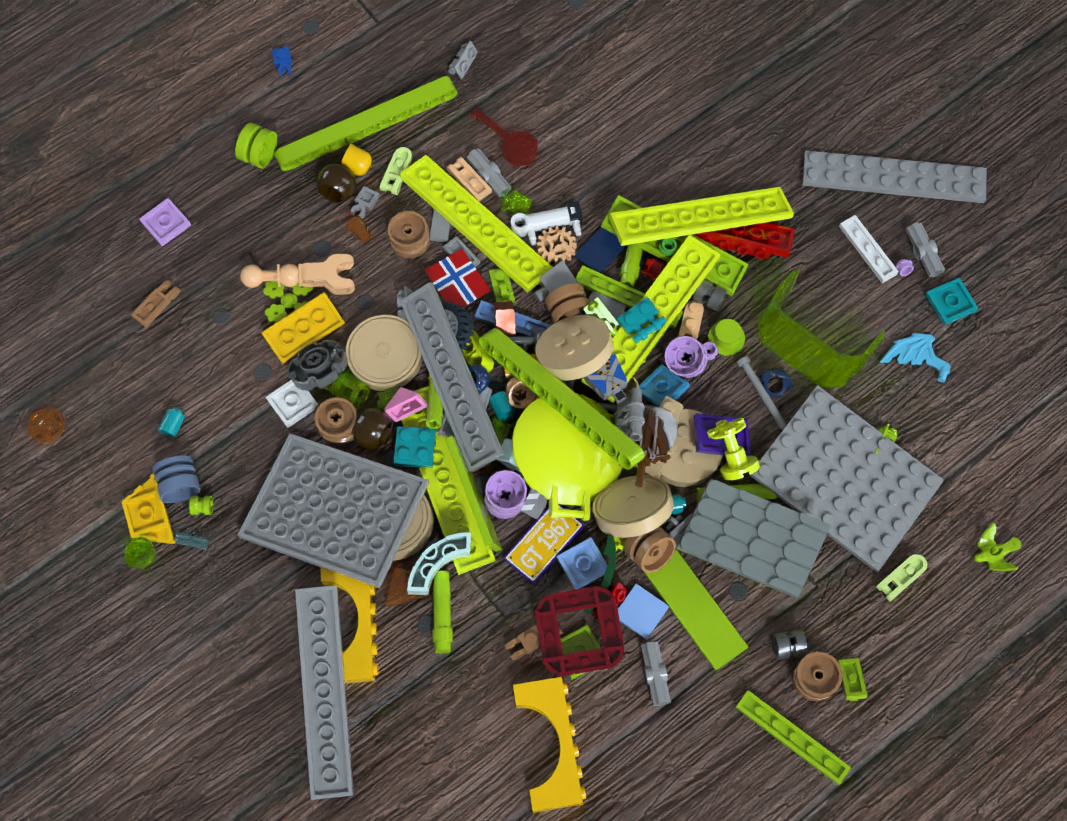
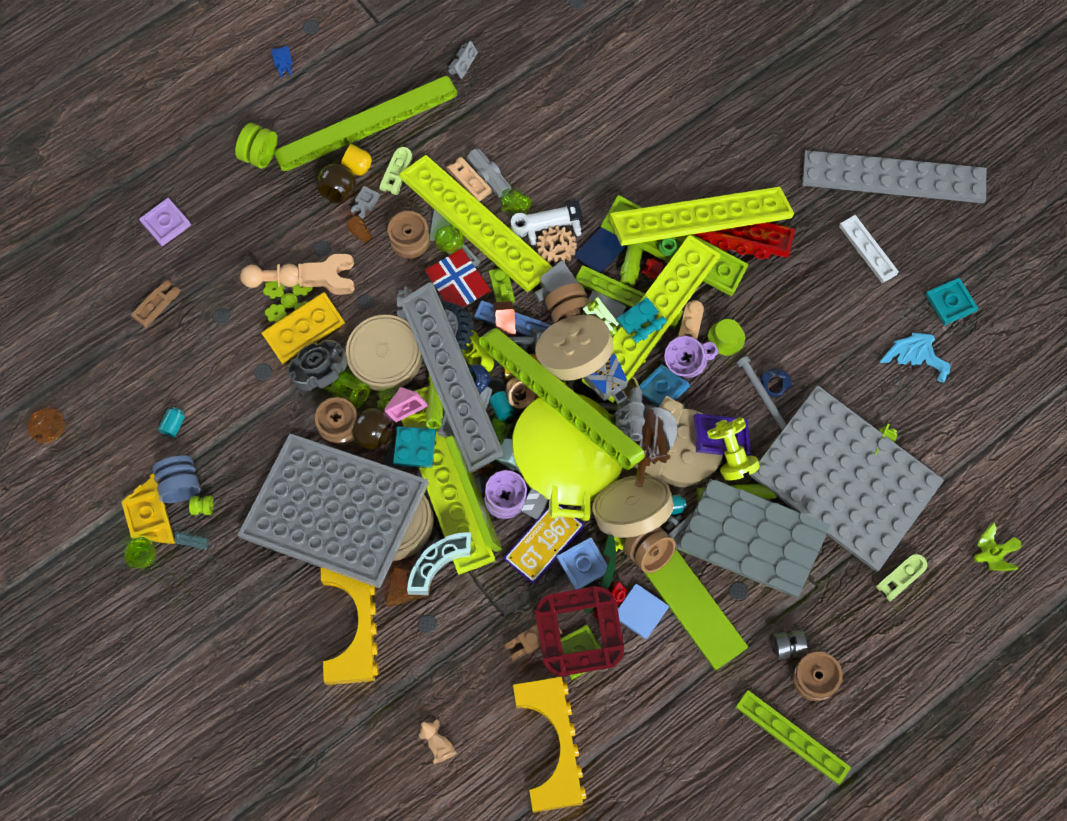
white tile [266,380,319,428] -> none
light grey plate [295,585,354,800] -> none
lime piece [432,571,453,654] -> none
clear red piece [470,108,538,166] -> none
light grey piece [641,642,671,706] -> none
flat silver wheel [693,279,727,311] -> none
clear neon green piece [758,269,885,388] -> none
lime hinge [838,658,867,701] -> none
lavender plate [896,259,914,276] -> none
light grey piece [906,222,945,278] -> none
none -> light nougat animal [419,719,457,764]
none -> clear neon green hair [435,225,465,253]

